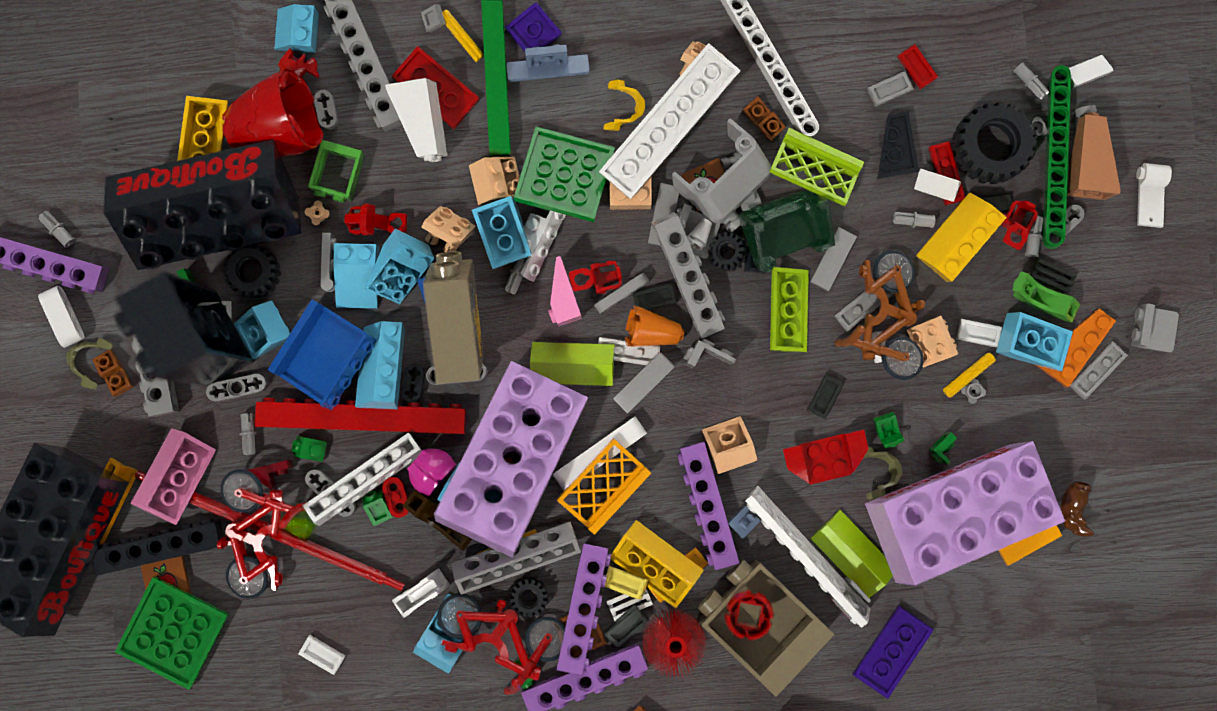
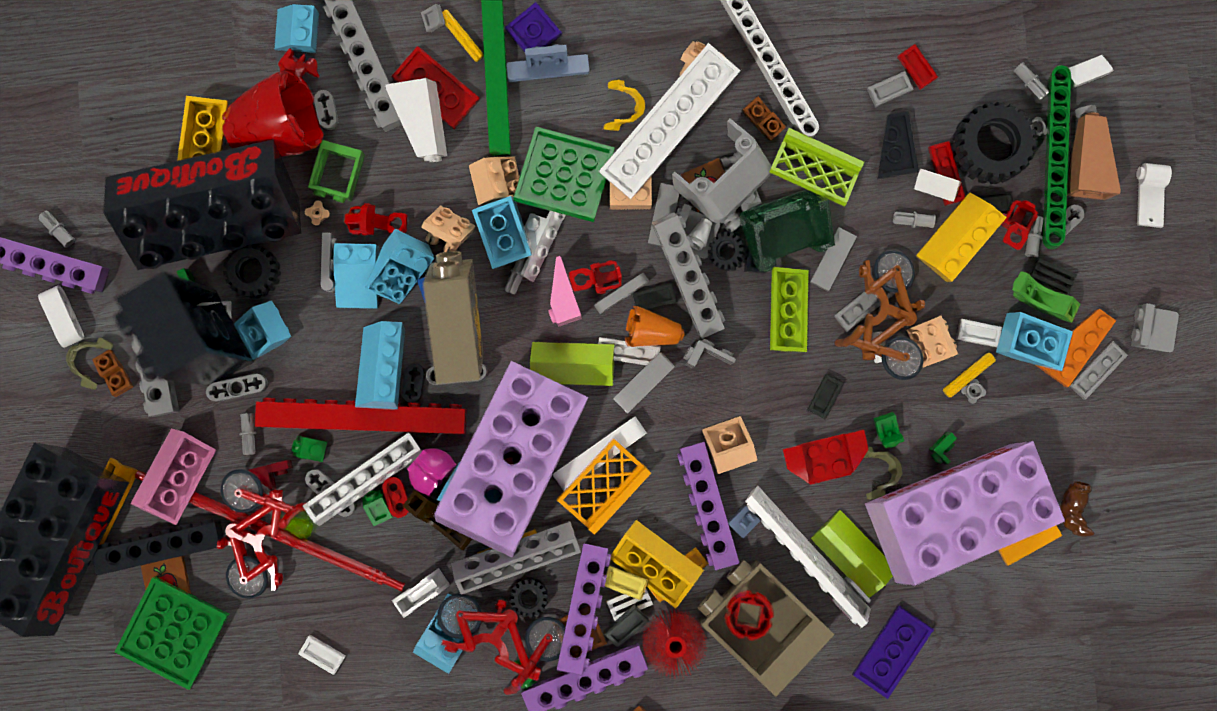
blue panel [268,299,376,410] -> none

